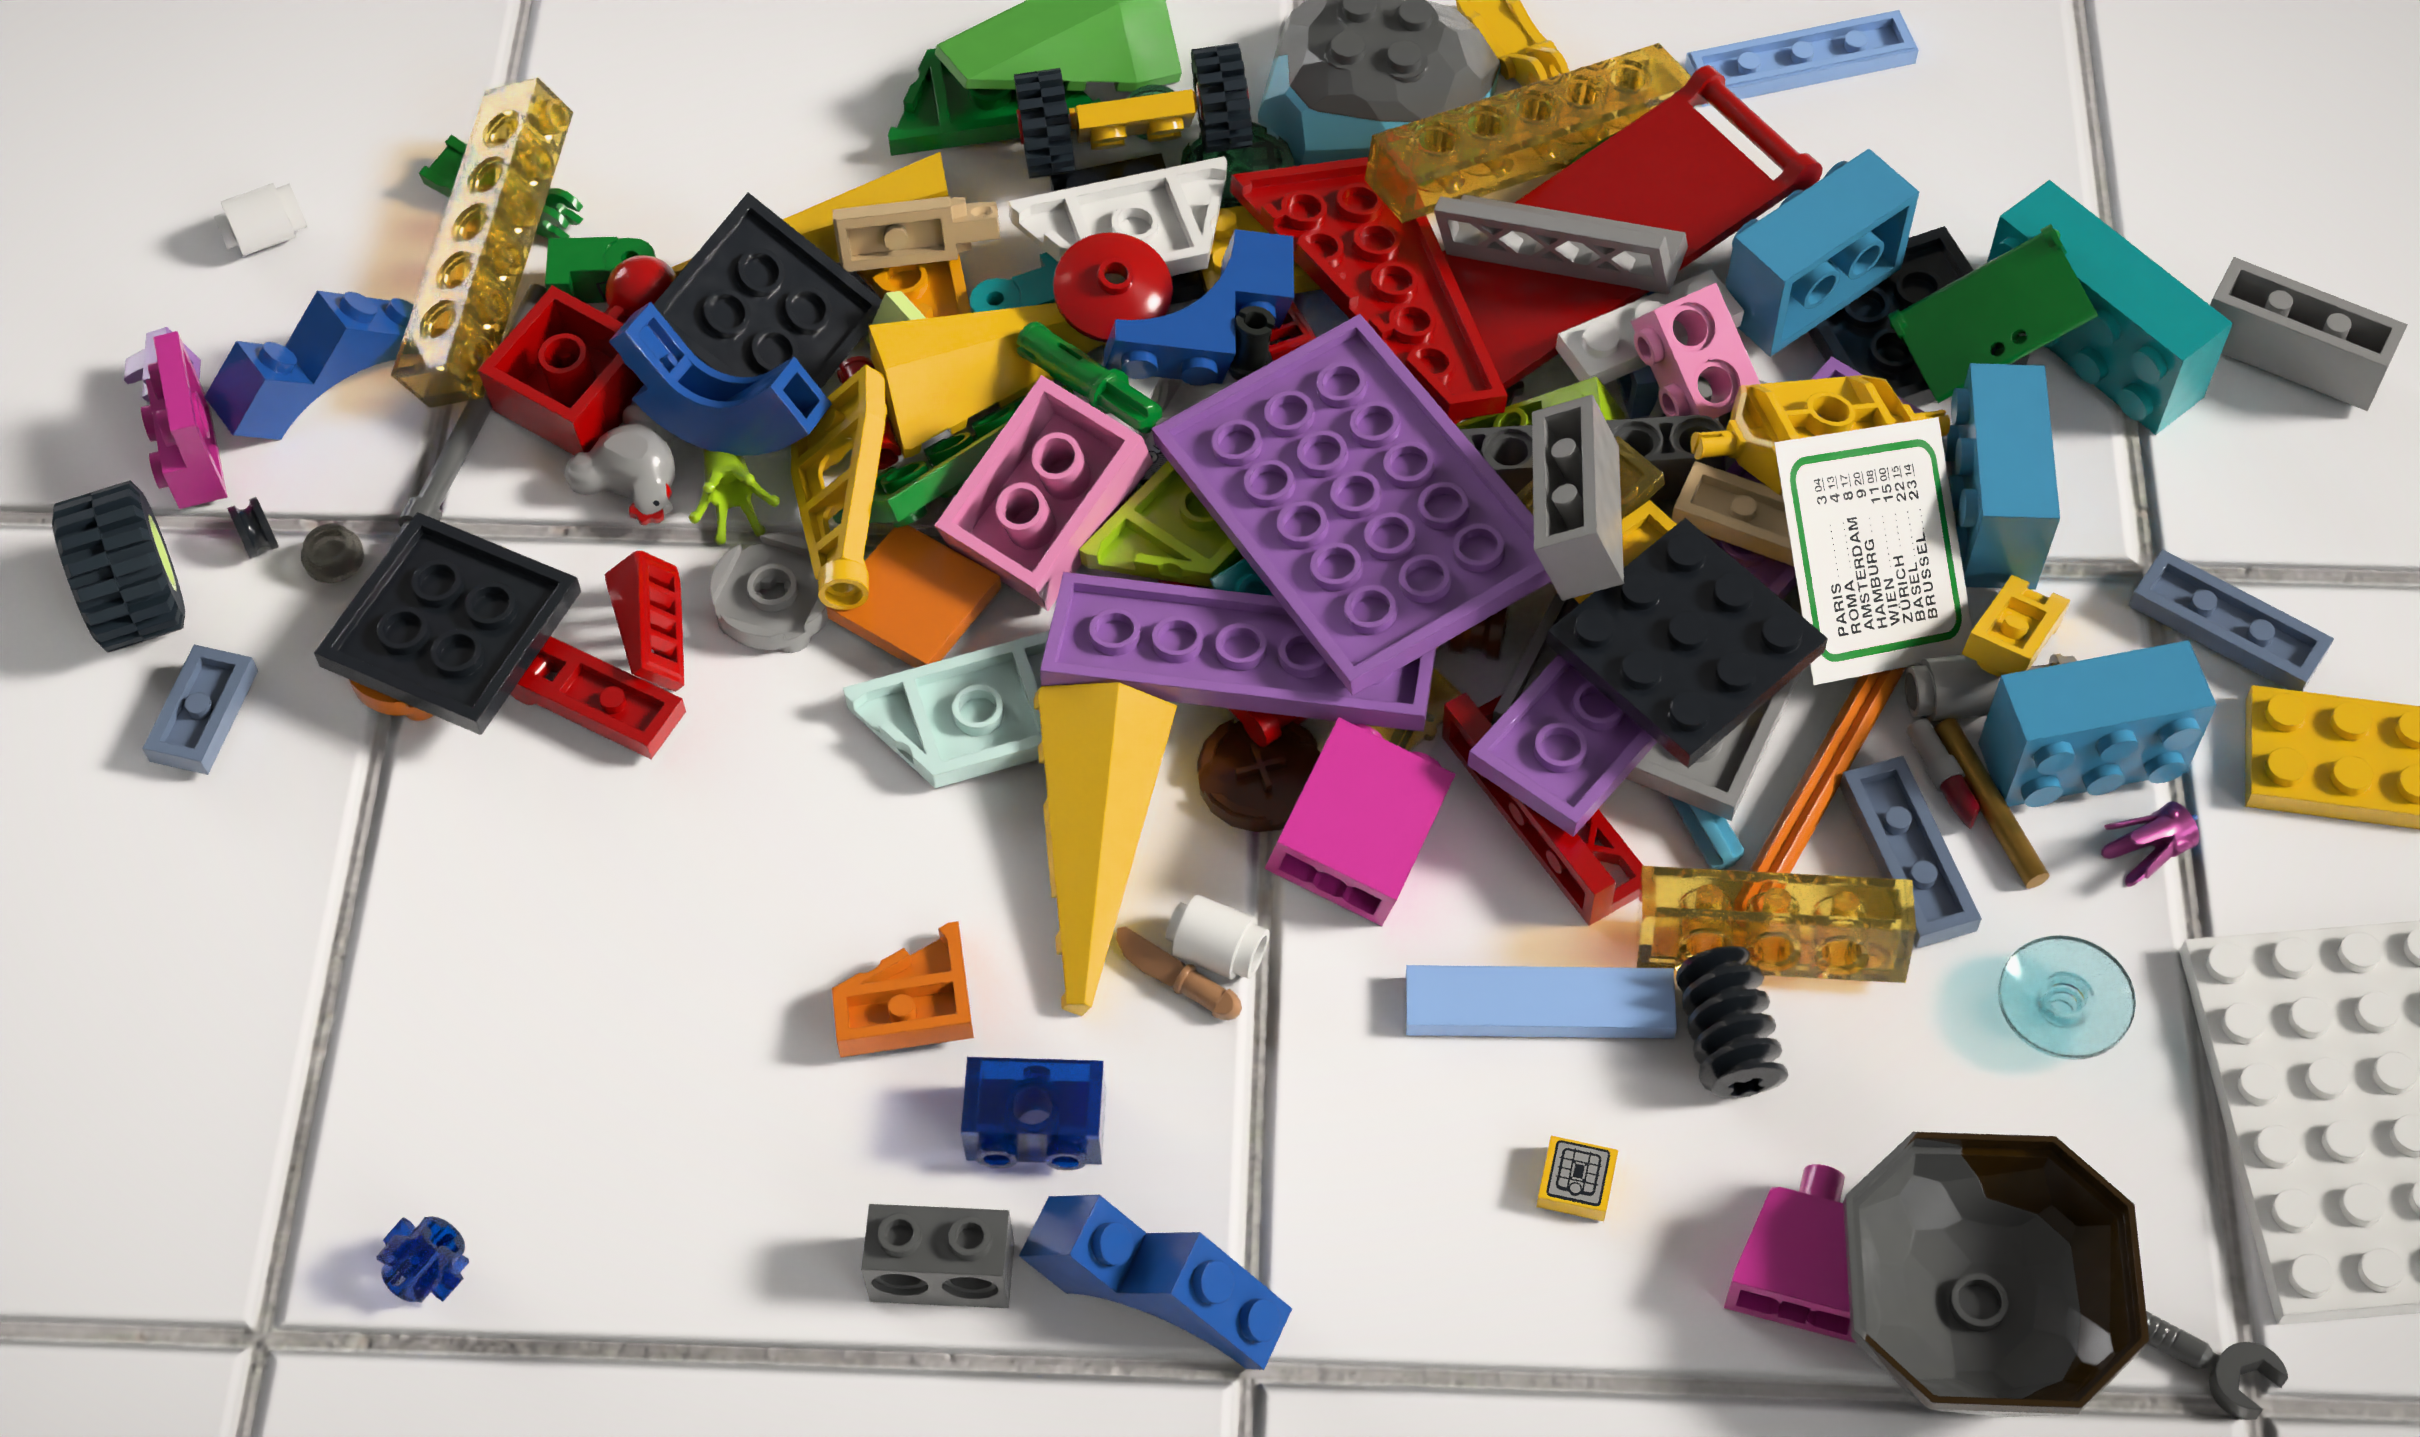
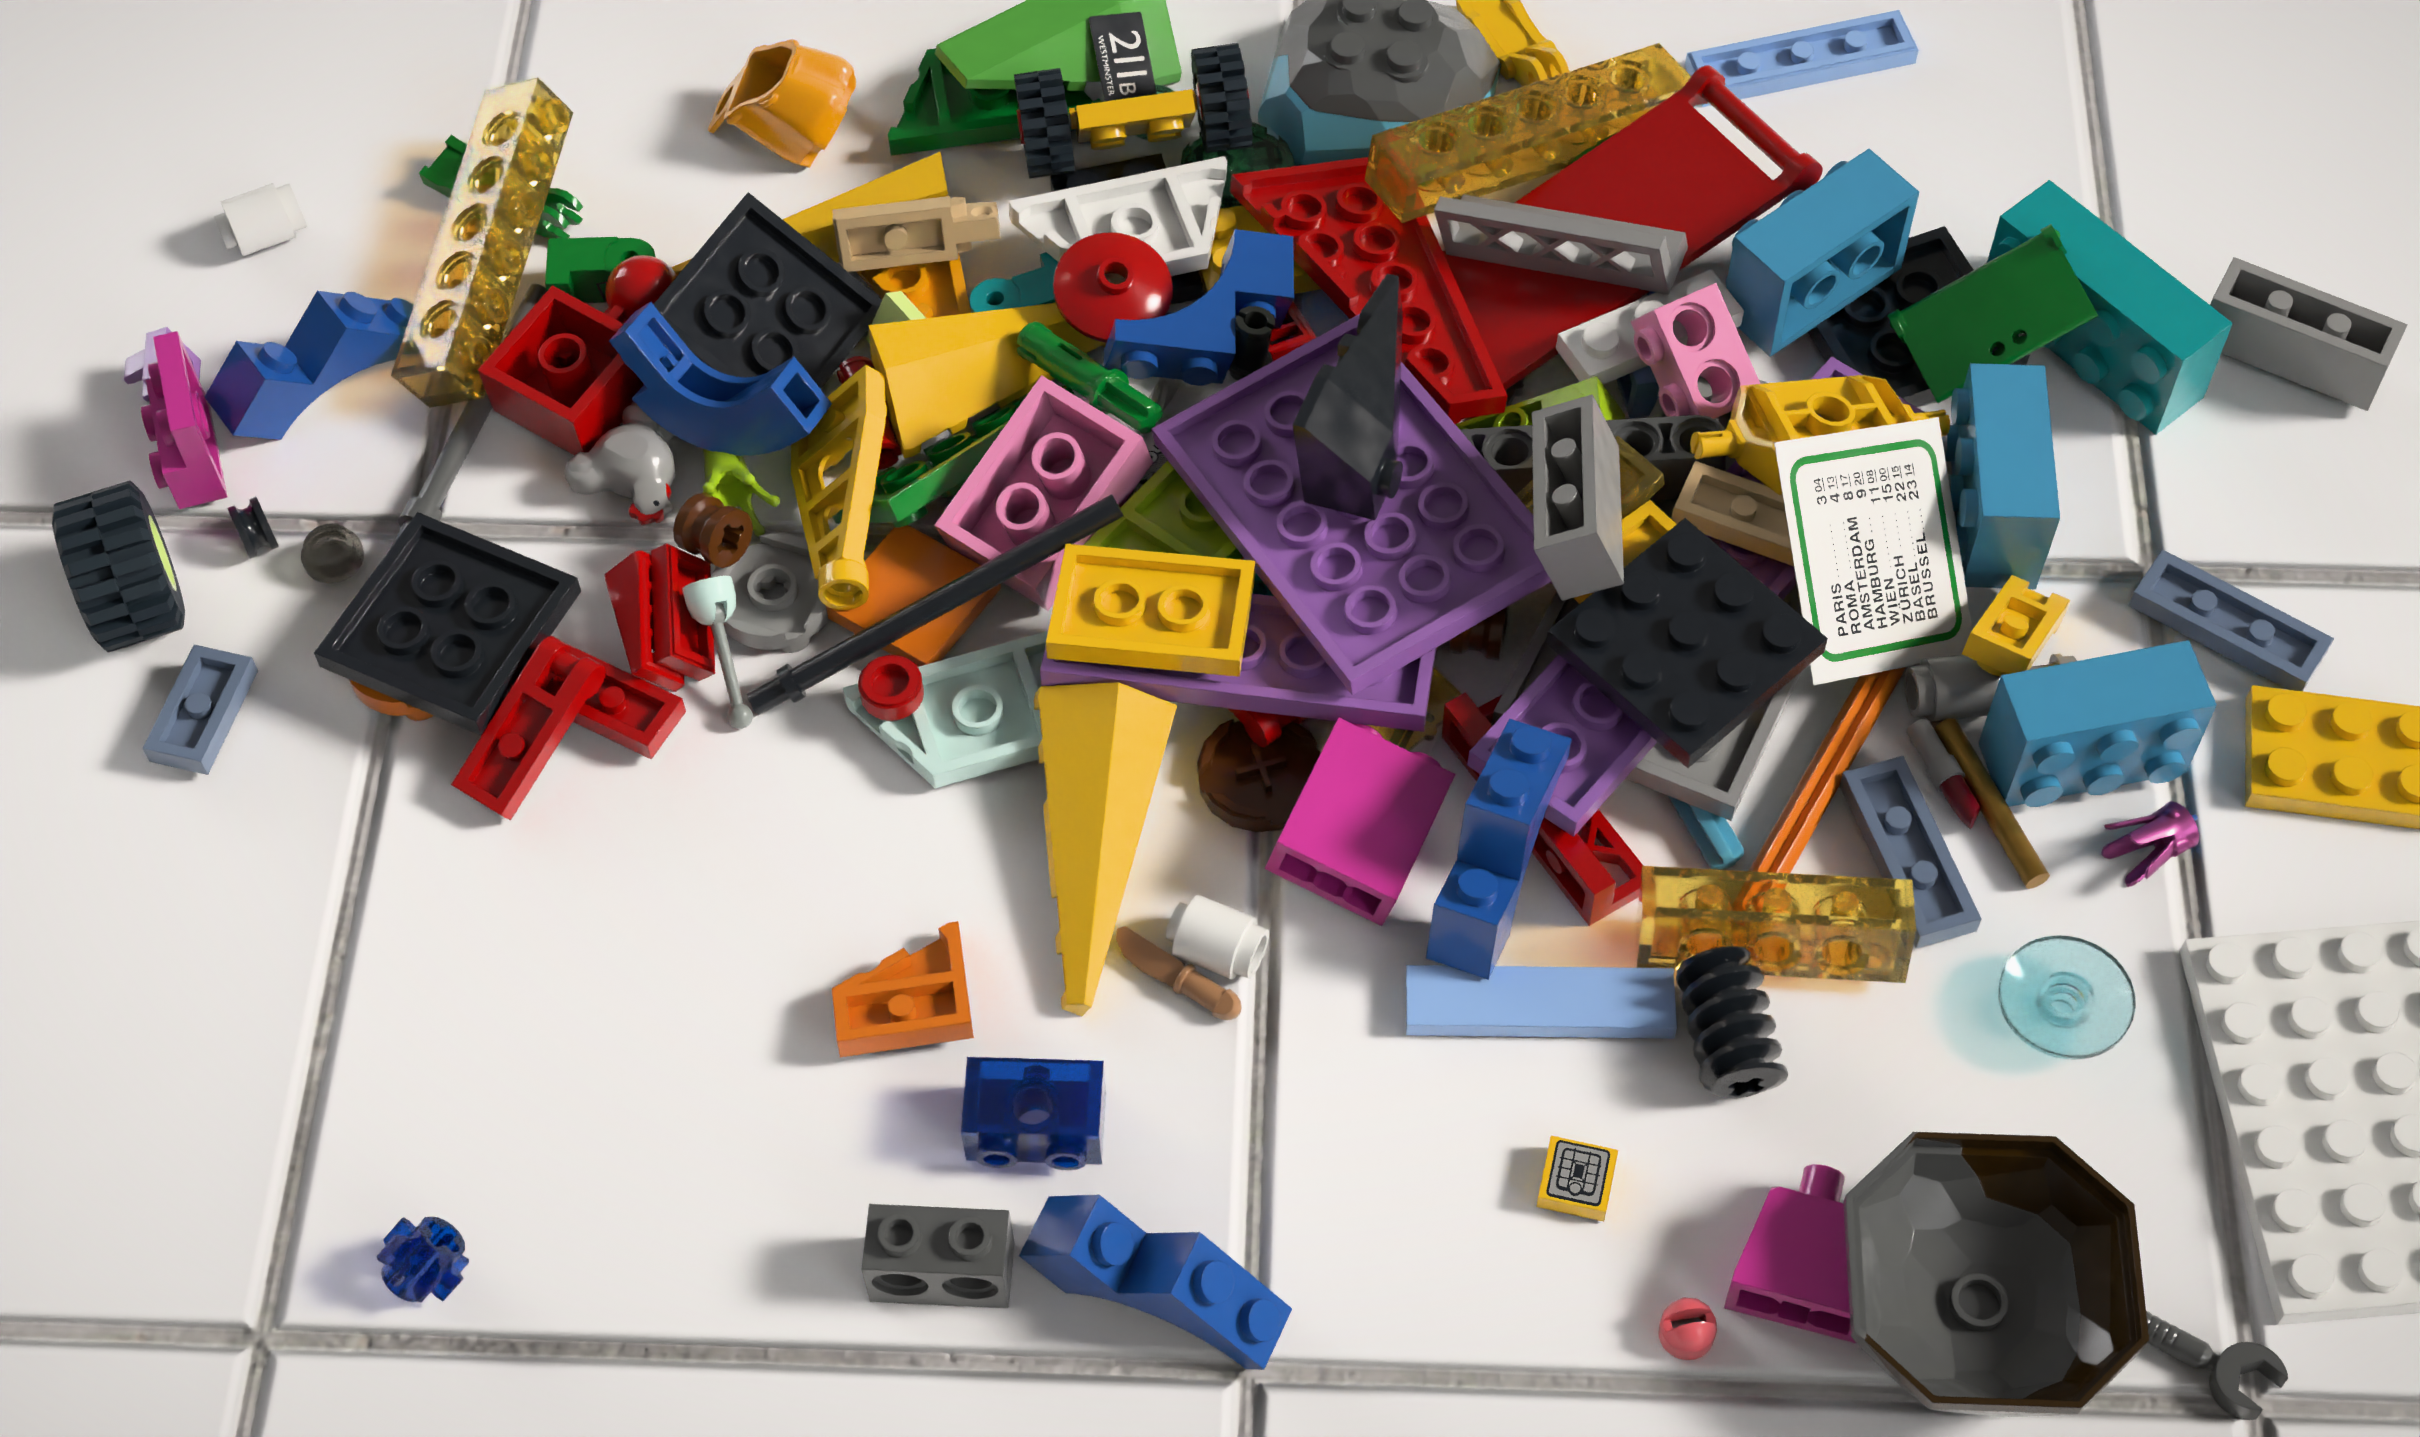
none -> red plate [451,636,606,820]
none -> red tile [651,543,715,681]
none -> reddish brown wheel [673,493,753,568]
none -> hinge [682,576,753,729]
none -> light orange piece [708,39,856,168]
none -> black bar [747,494,1124,715]
none -> red tile [858,655,924,721]
none -> yellow plate [1046,544,1255,677]
none -> black sticker [1089,12,1157,102]
none -> black wedge [1293,274,1403,520]
none -> blue arch [1426,718,1572,980]
none -> coral hinge [1658,1297,1717,1360]

